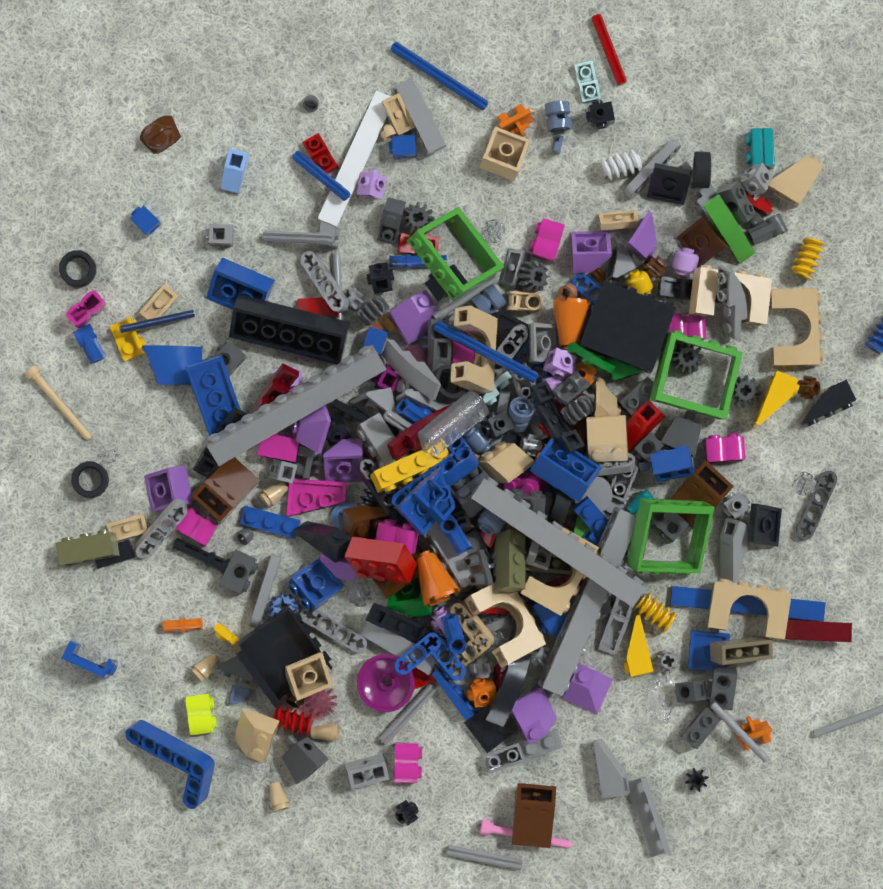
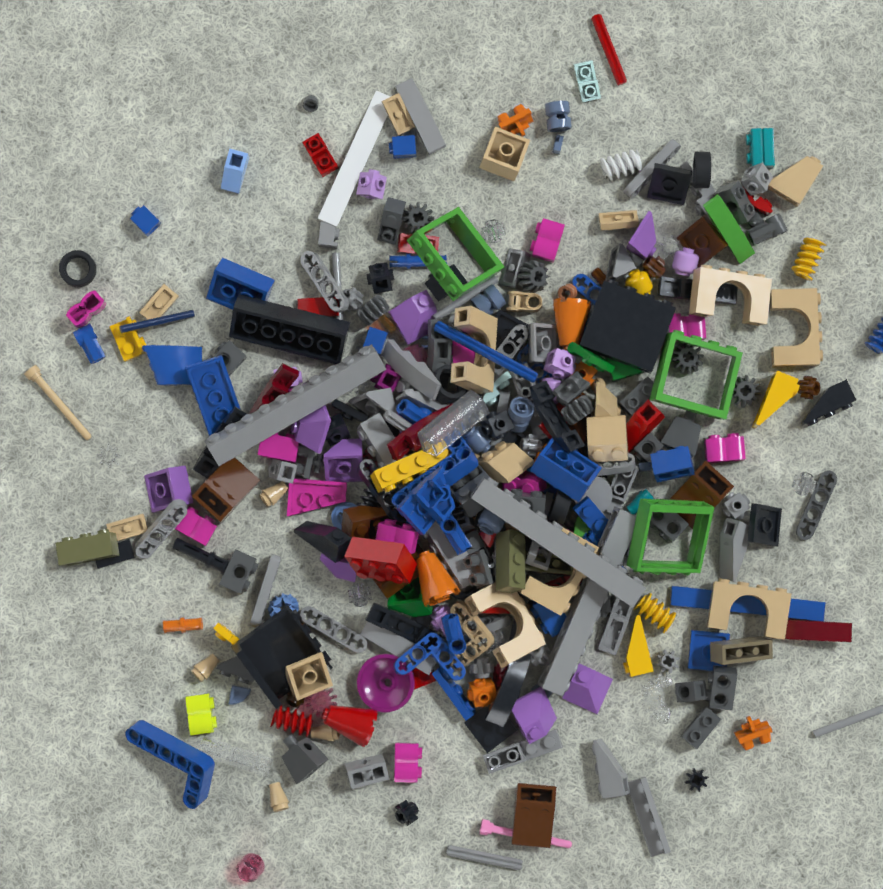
blue panel [61,641,117,678] -> none
black tyre [71,461,109,498] -> none
reddish brown piece [140,115,181,154] -> none
light grey brick [206,224,234,246] -> none
tan slope [234,708,279,763] -> none
dark grey hinge [237,528,254,545] -> none
blue plate [240,506,301,539] -> none
light grey axle [262,231,334,245] -> none
blue plate [289,558,345,612] -> none
blue axle [292,151,351,201] -> none
light grey axle [379,683,437,745] -> none
tan hinge [381,125,397,141] -> none
blue axle [391,42,488,110] -> none
medium lavender slope [571,231,612,273] -> none
black brick [585,100,615,129] -> none
light grey bar [709,702,770,763] -> none
light grey slope [717,264,747,340] -> none
none -> clear pink head [236,853,265,882]
none -> red cone [321,705,378,747]

